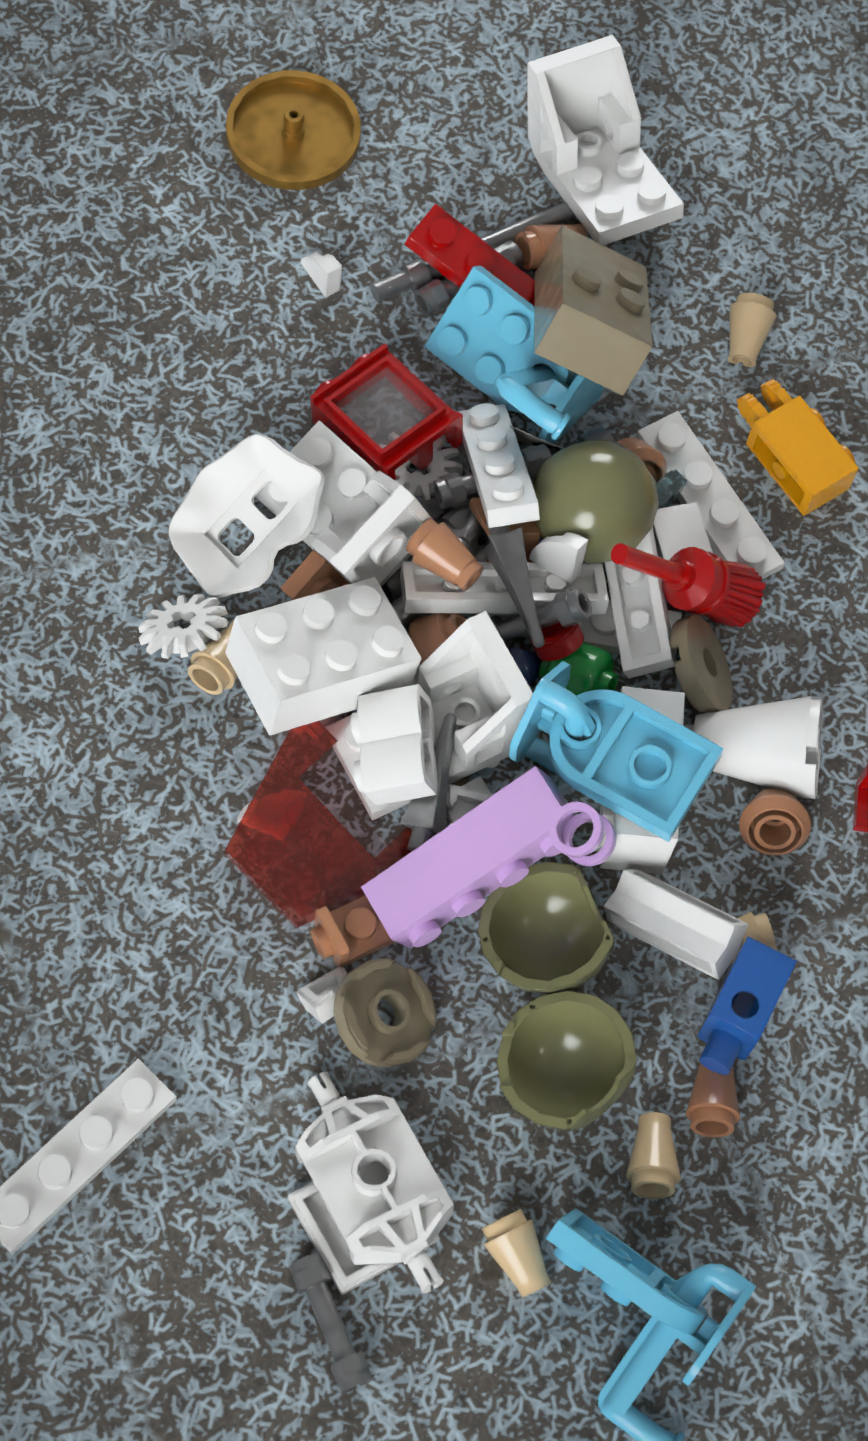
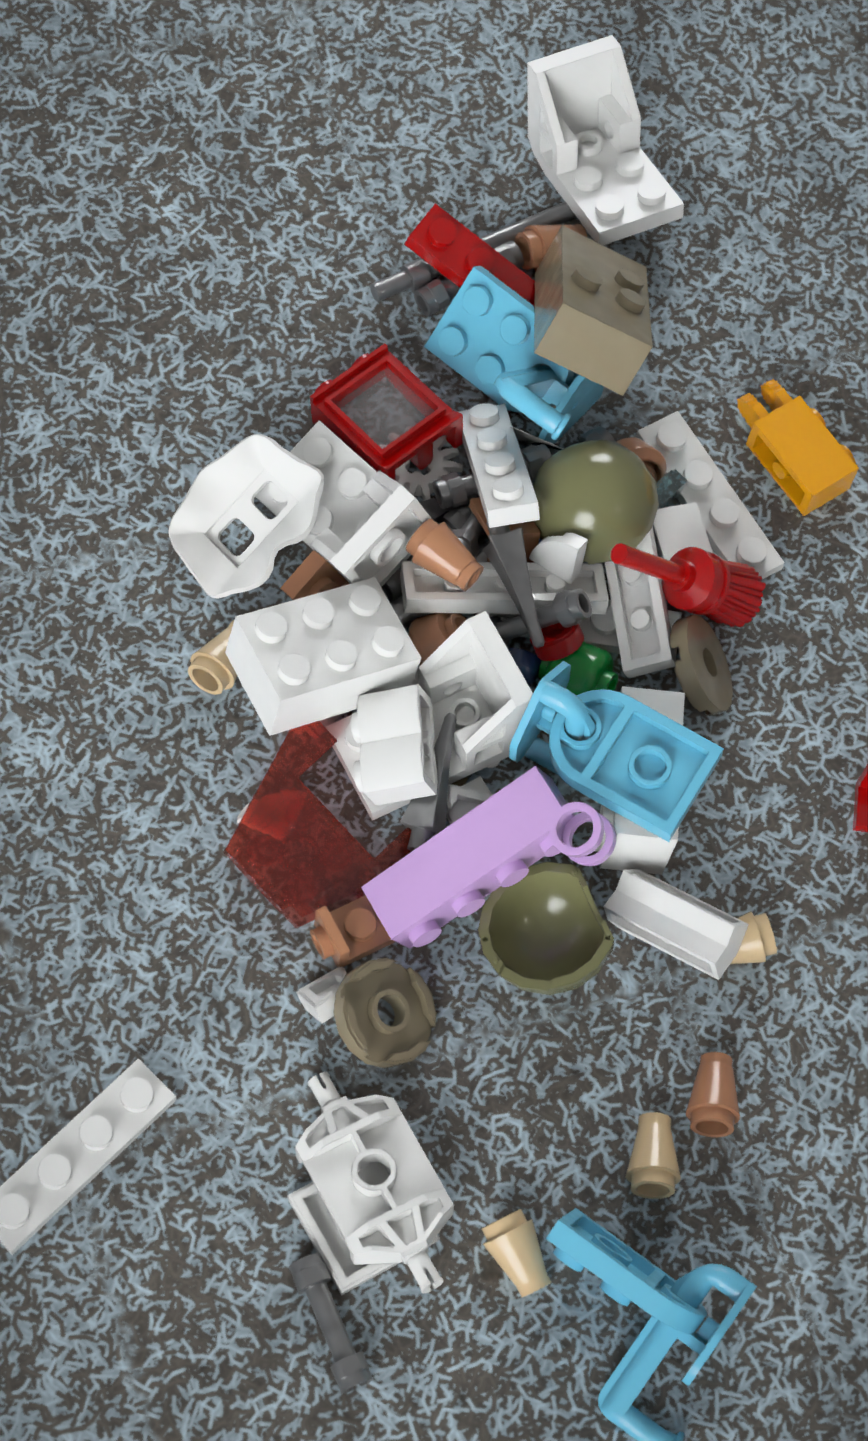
white gear [138,593,228,659] -> none
pearl gold piece [226,70,361,190] -> none
white tile [300,251,342,298] -> none
olive cylinder [496,990,637,1131] -> none
white cone [685,696,823,799] -> none
blue torso [697,937,797,1075] -> none
tan cone [728,293,776,368] -> none
nougat cone [739,788,811,855] -> none

